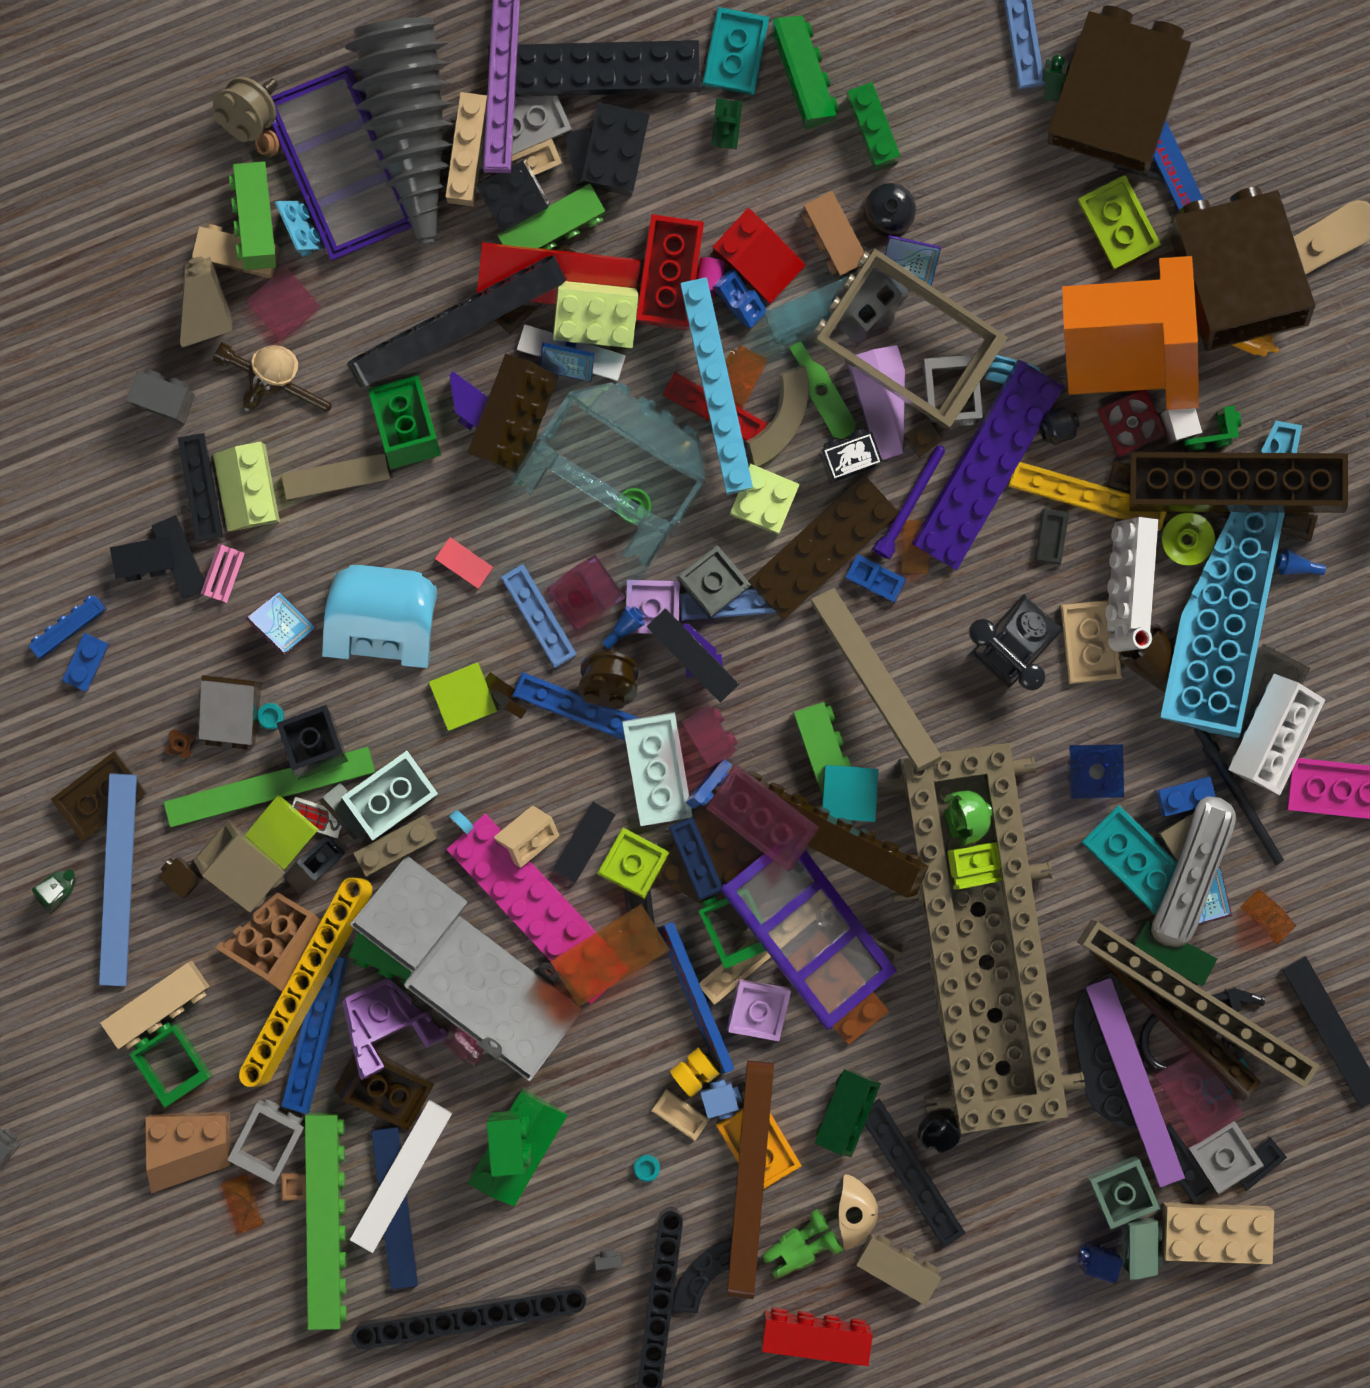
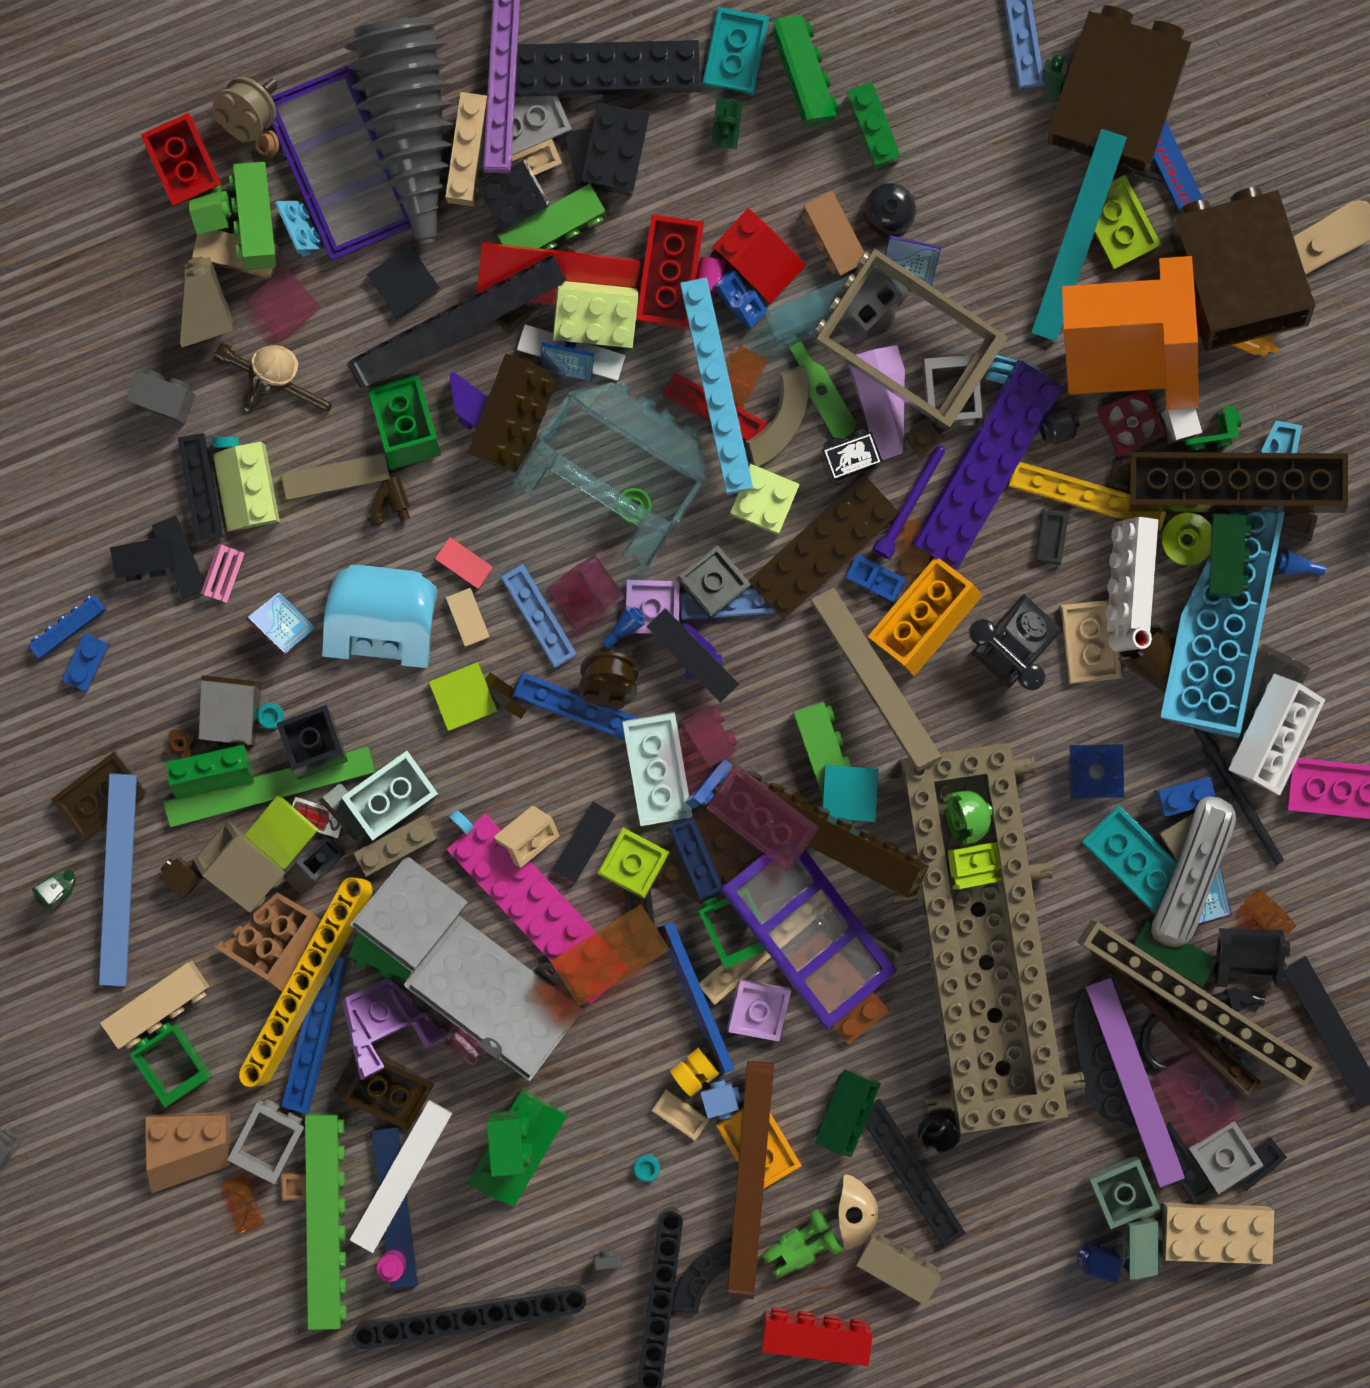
none -> red slope [140,112,222,207]
none -> green brick [166,745,254,799]
none -> bright green brick [189,186,231,235]
none -> teal tile [212,437,239,448]
none -> black tile [367,245,440,319]
none -> dark brown plant [367,477,411,527]
none -> dark pink brick [377,1250,406,1282]
none -> tan tile [446,588,490,647]
none -> light orange slope [867,558,982,676]
none -> teal tile [1031,129,1127,341]
none -> dark green brick [1208,514,1251,599]
none -> black panel [1214,928,1290,988]

